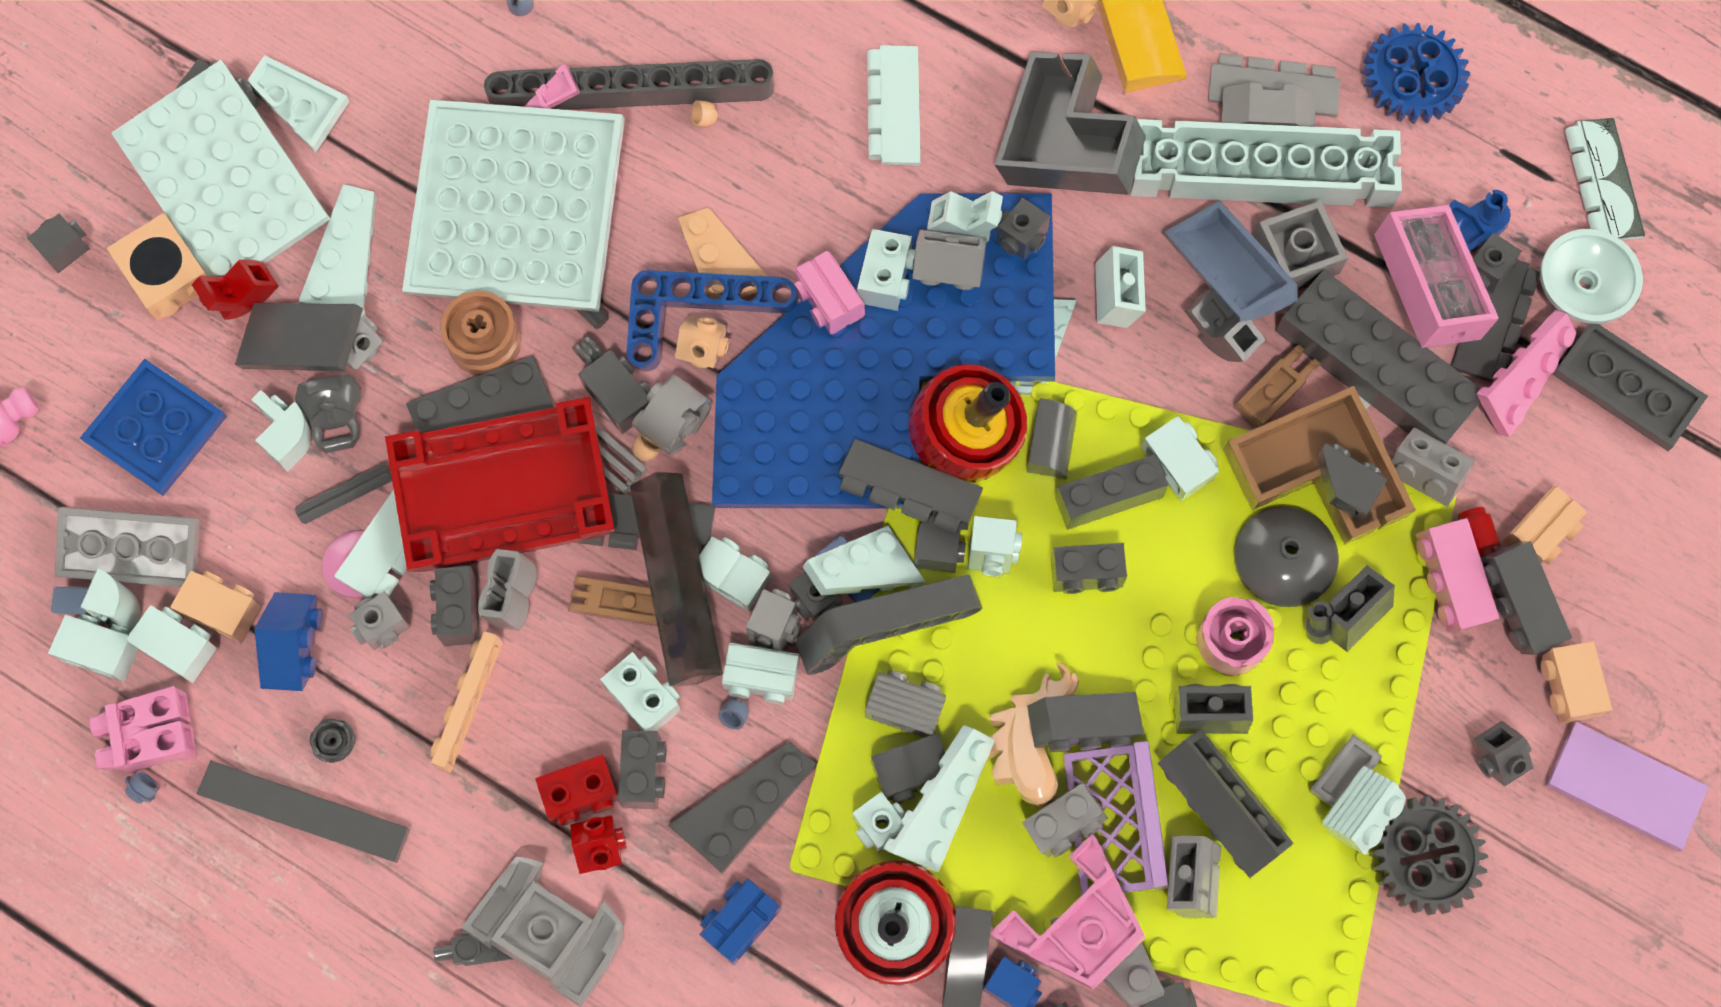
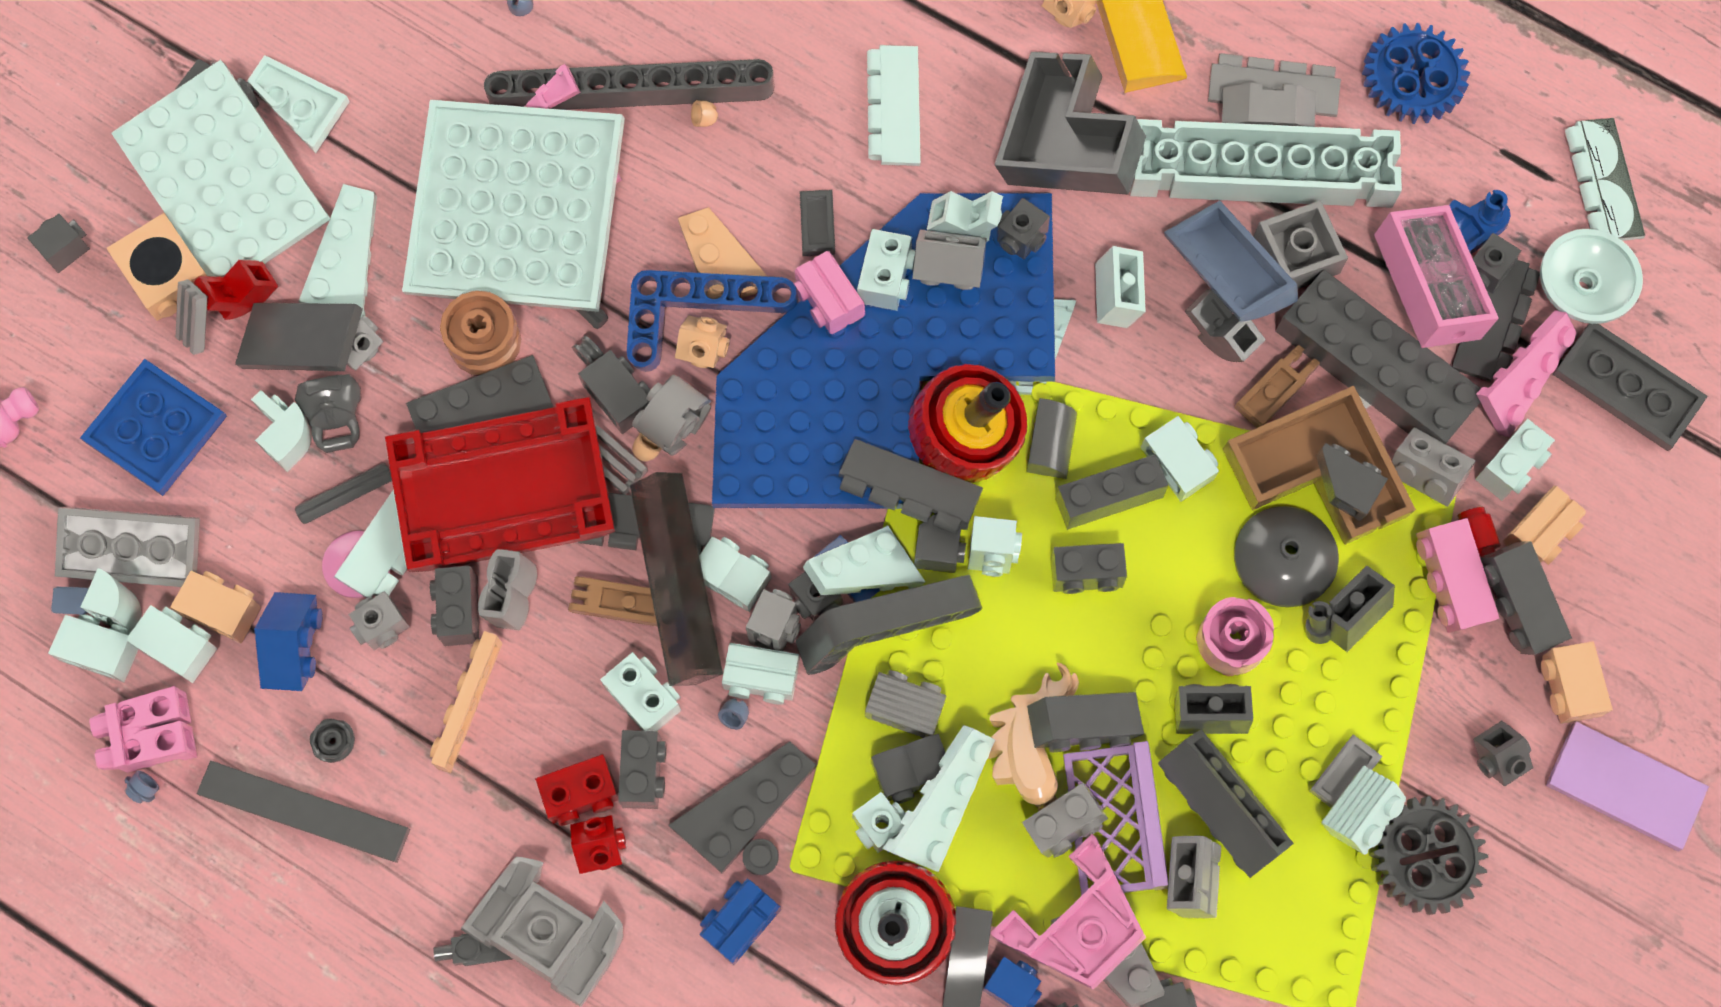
none -> light grey tile [175,279,207,355]
none -> dark grey plate [743,839,779,876]
none -> dark grey tile [800,190,835,256]
none -> light aqua brick [1475,418,1555,501]

